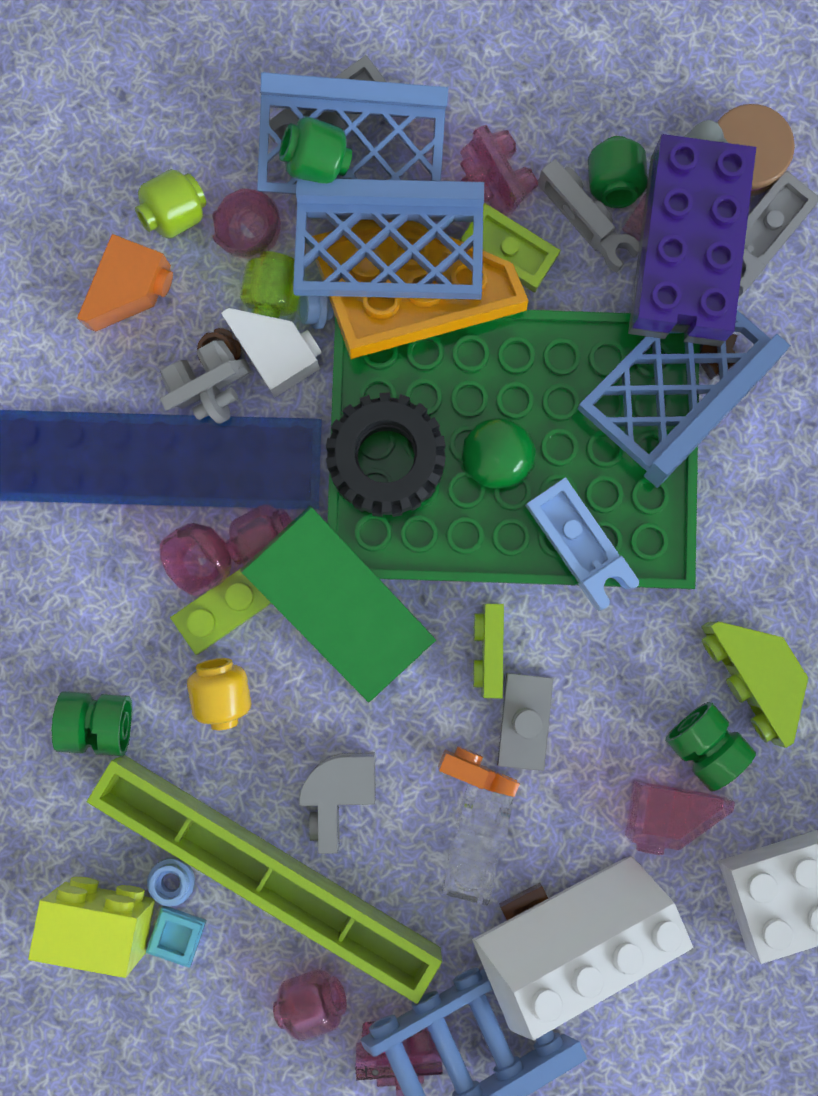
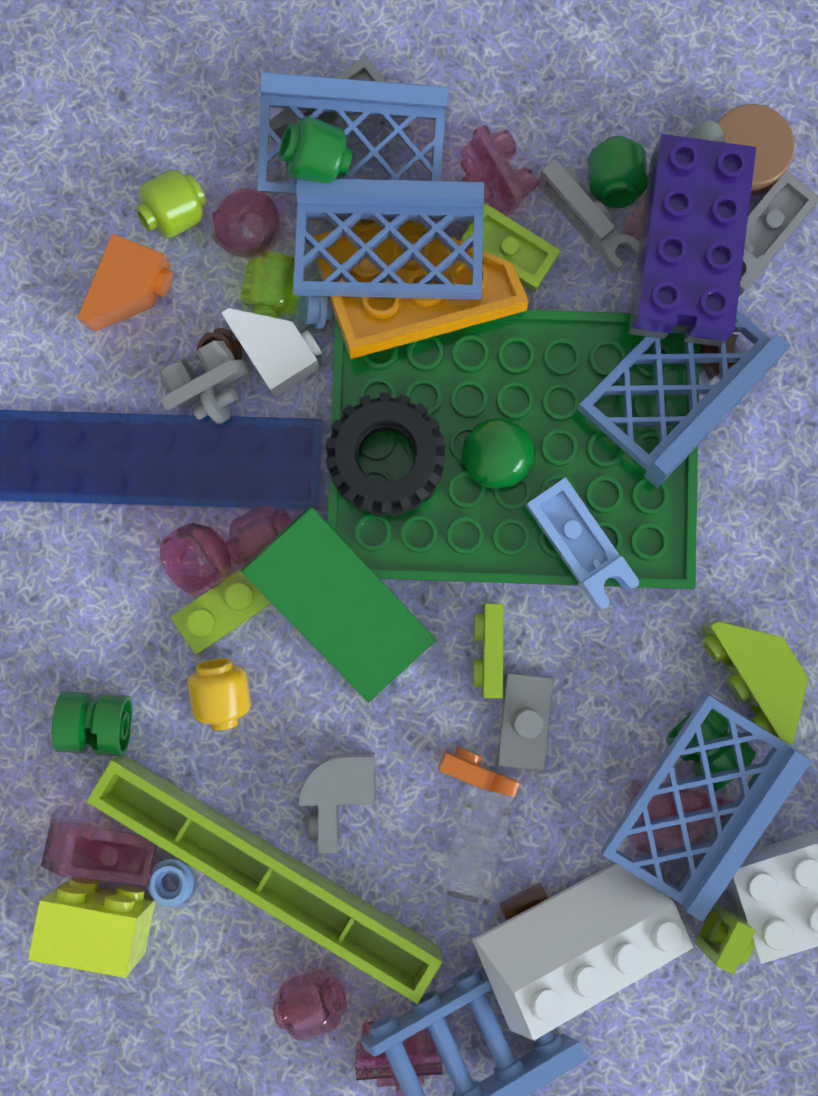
medium azure tile [145,906,207,968] -> none
none -> clear pink slope [40,819,157,886]
none -> medium blue fence [601,692,812,922]
none -> lime plate [694,902,756,975]

